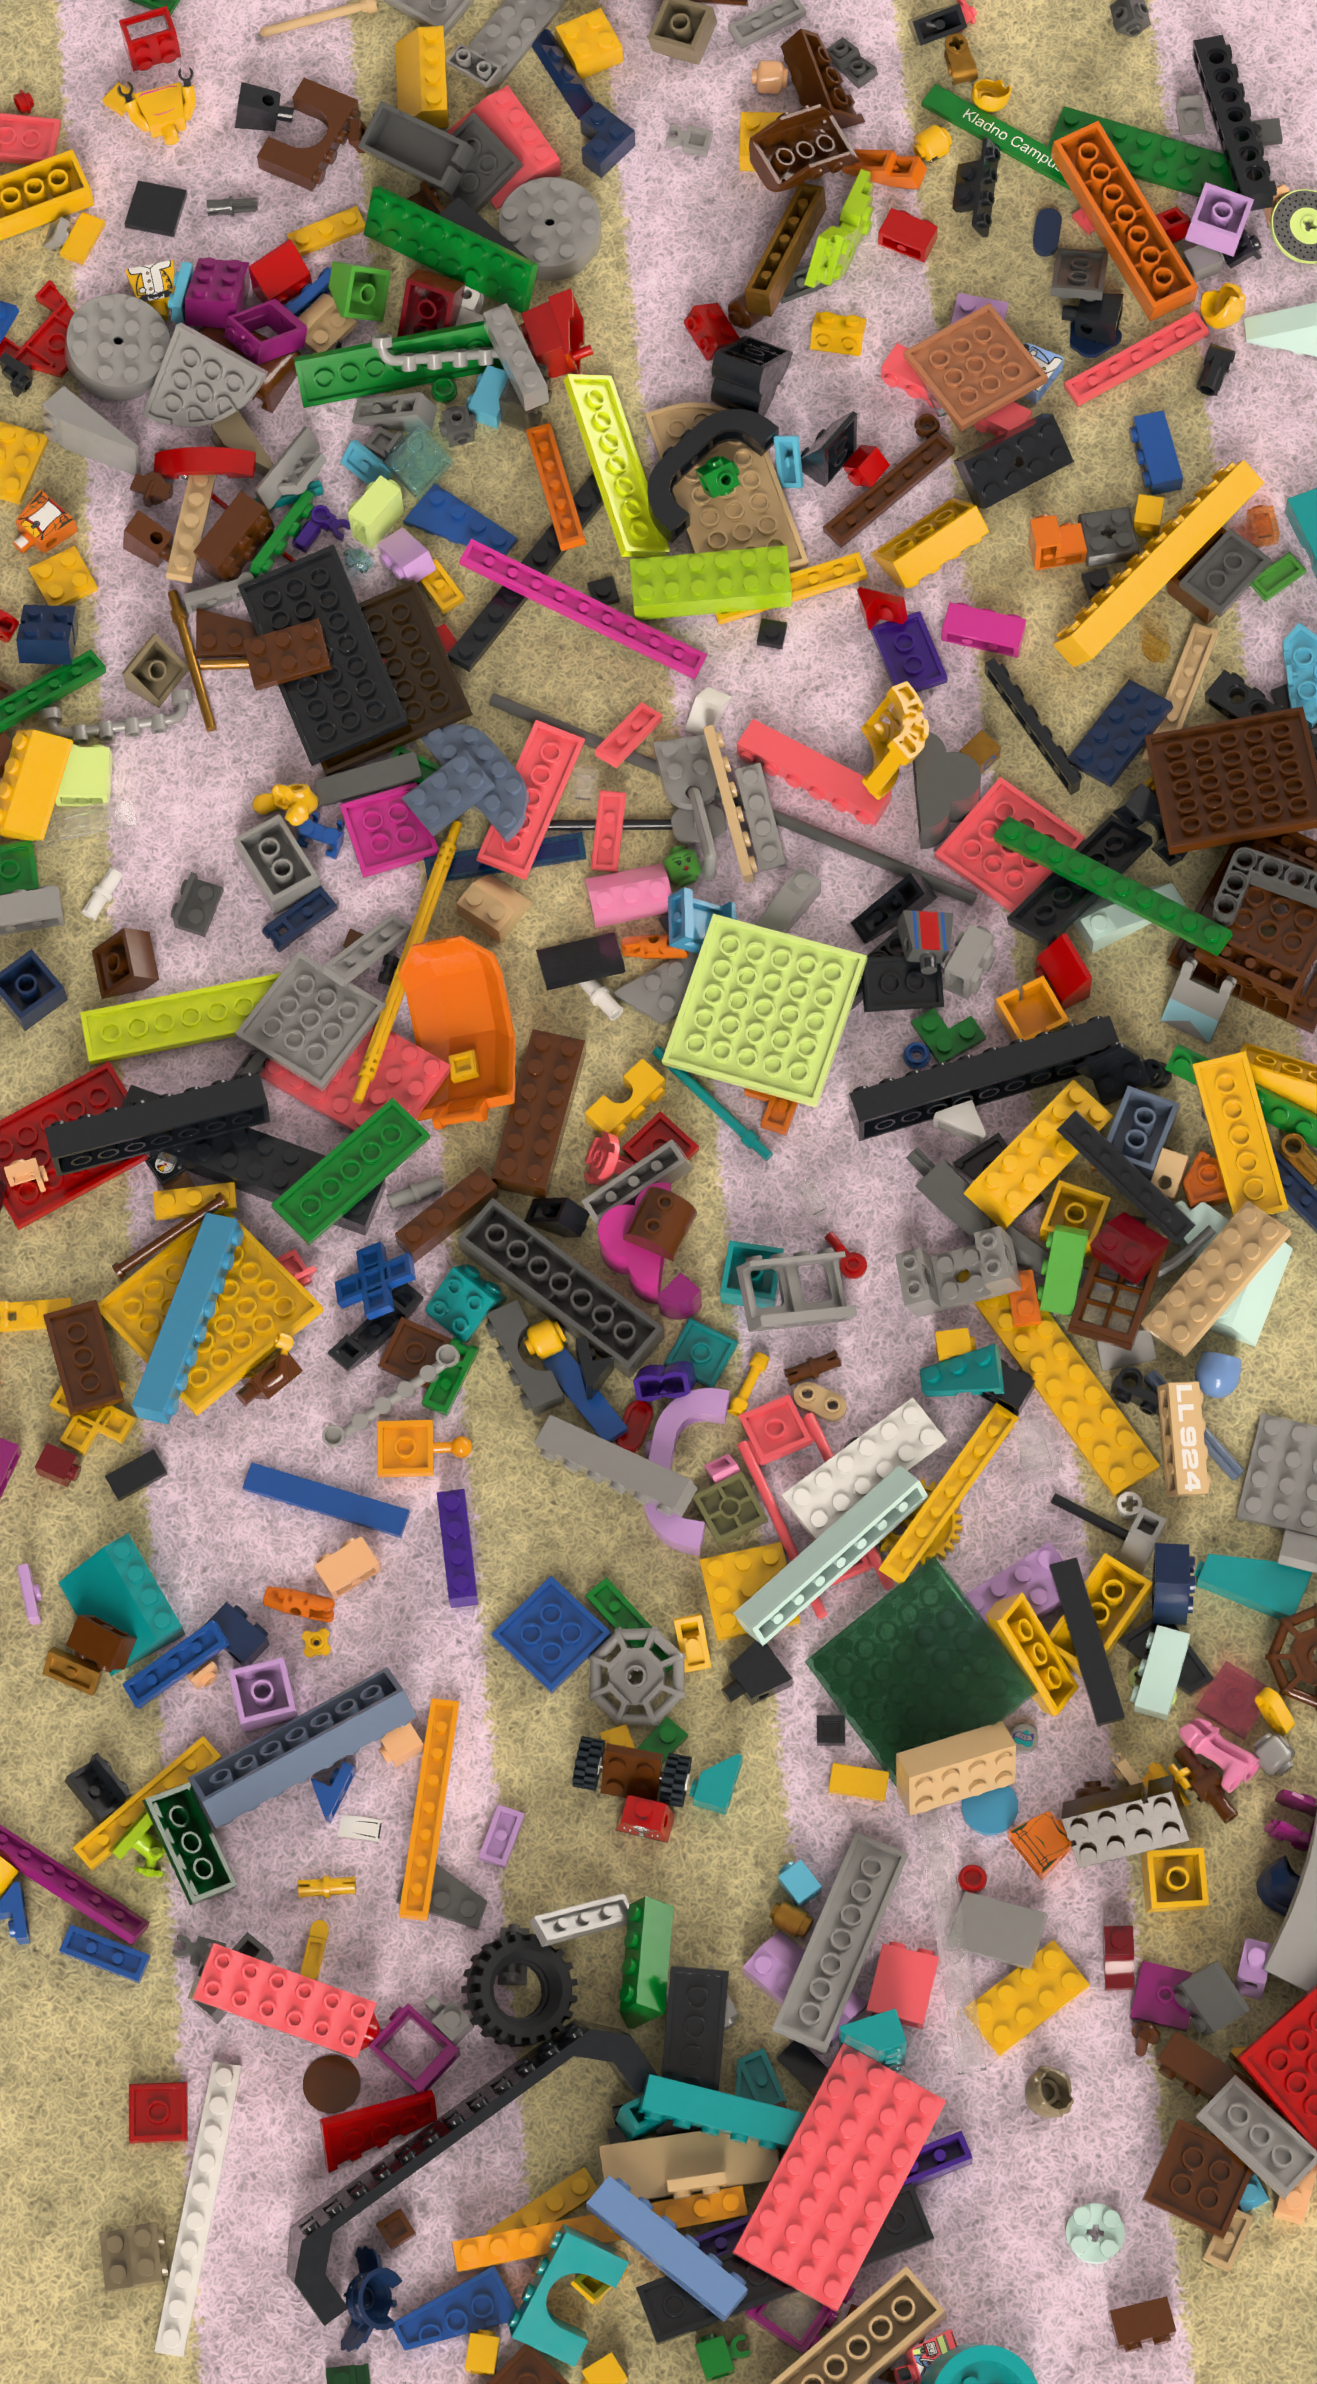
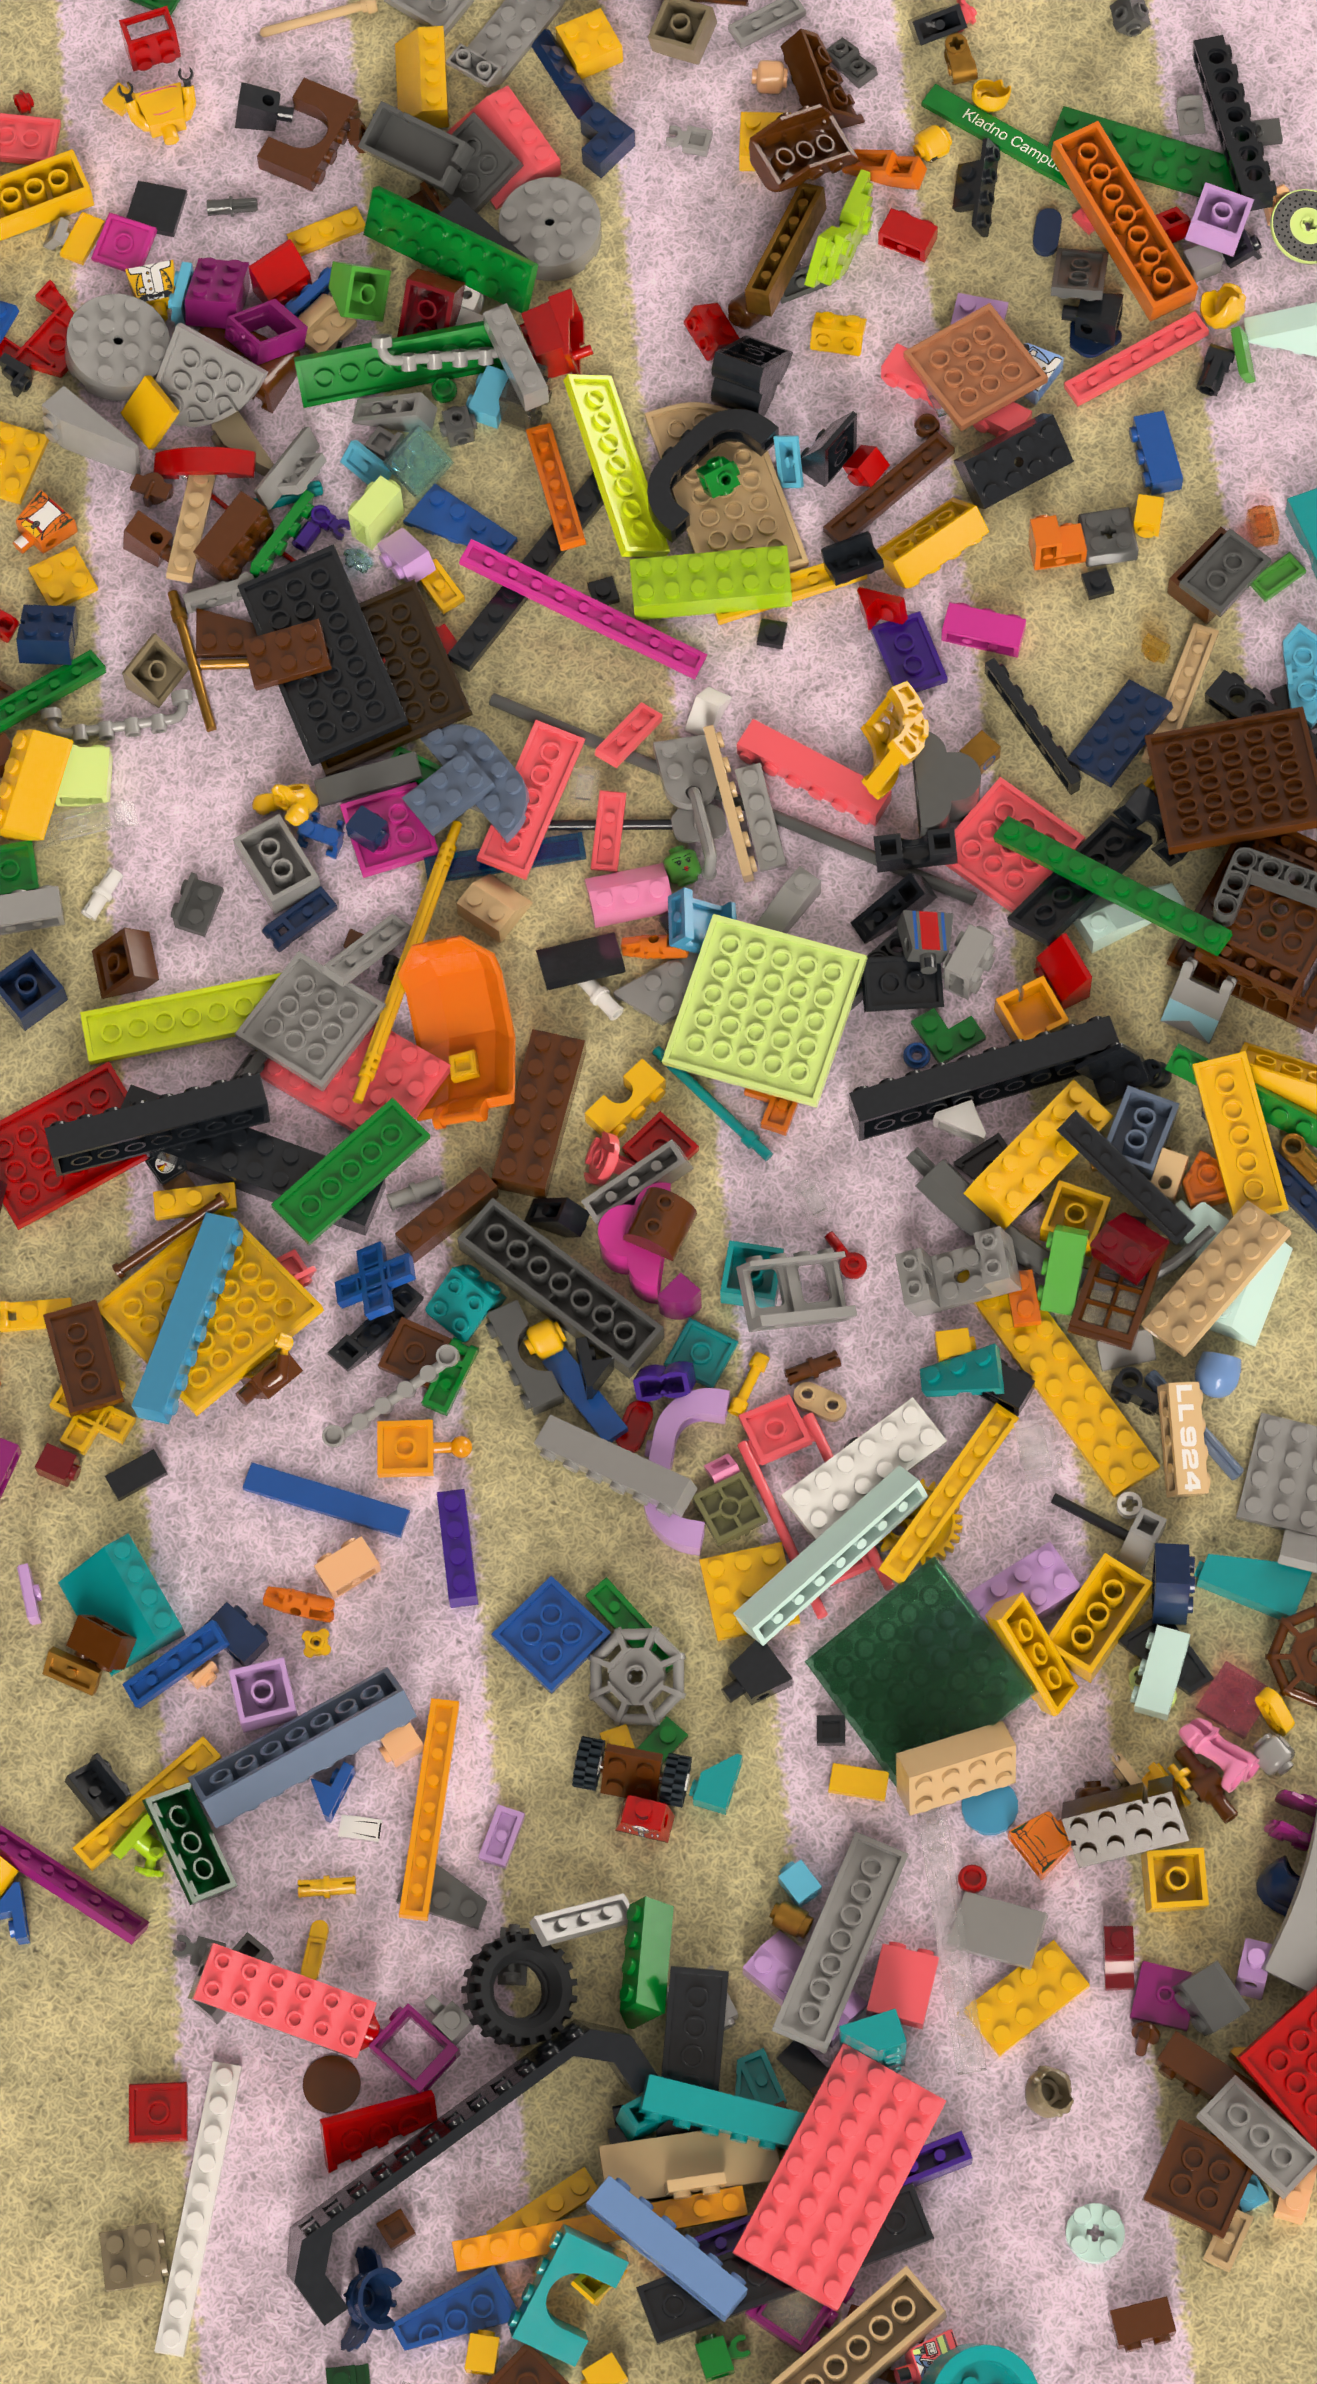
light nougat bracket [4,1158,49,1192] -> none
blue plate [59,1924,151,1984] -> none
yellow slope [673,1613,711,1673] -> none
light grey tile [1010,1724,1038,1754] -> none
black tile [1049,1557,1125,1727] -> none
yellow brick [1052,459,1265,667] -> none
none -> dark pink tile [91,212,158,272]
none -> yellow tile [120,375,180,449]
none -> dark blue brick [346,805,390,853]
none -> black bracket [821,531,884,586]
none -> black arch [873,827,958,873]
none -> bright green tile [1230,326,1256,383]

